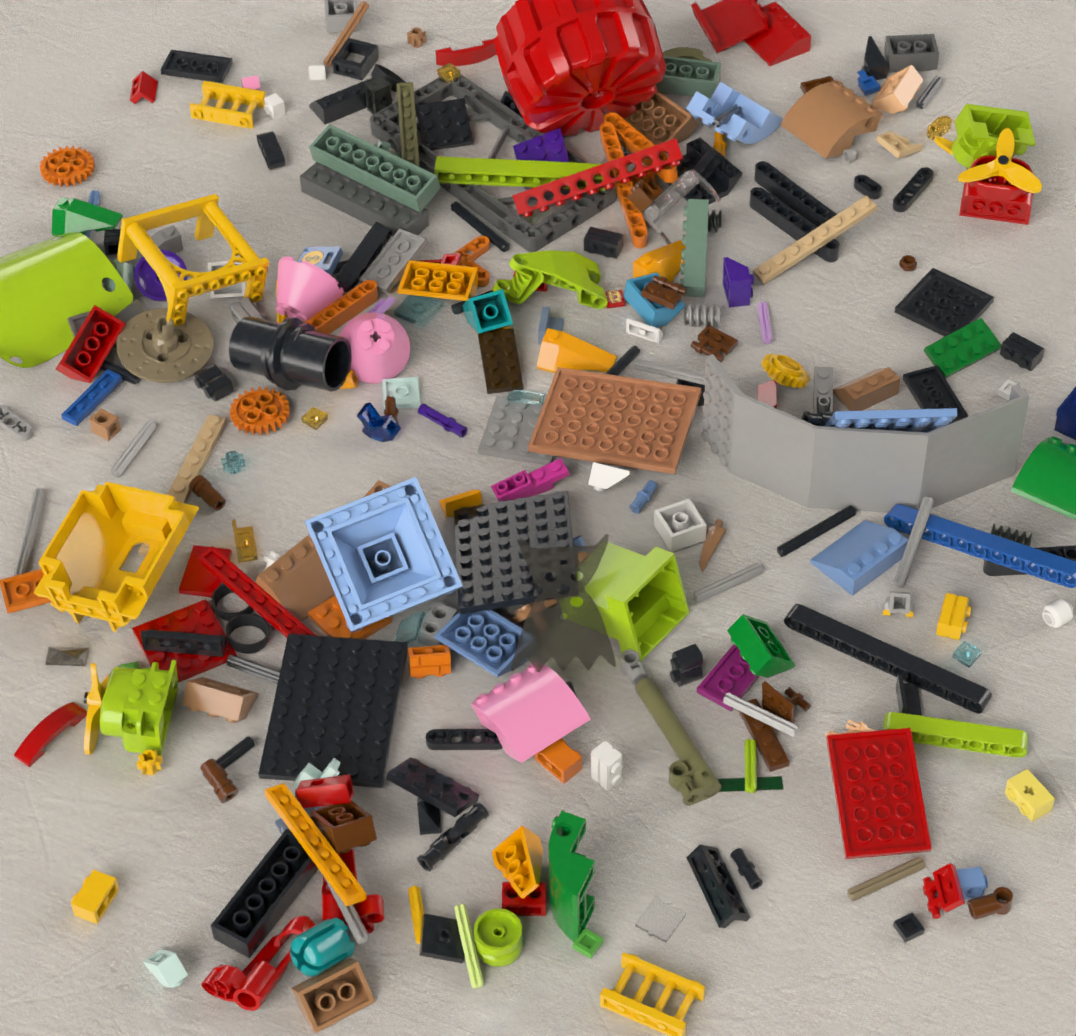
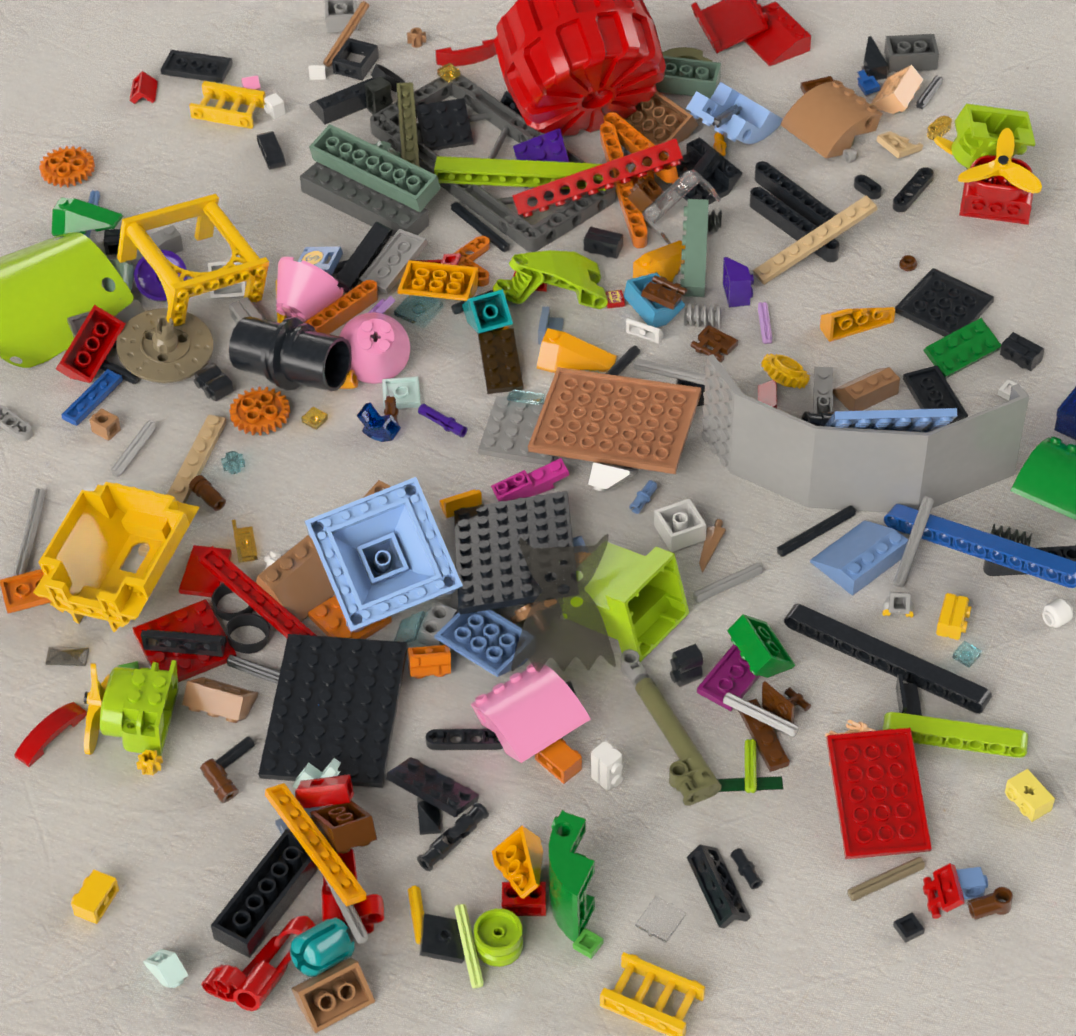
none -> light orange wedge [820,307,895,342]

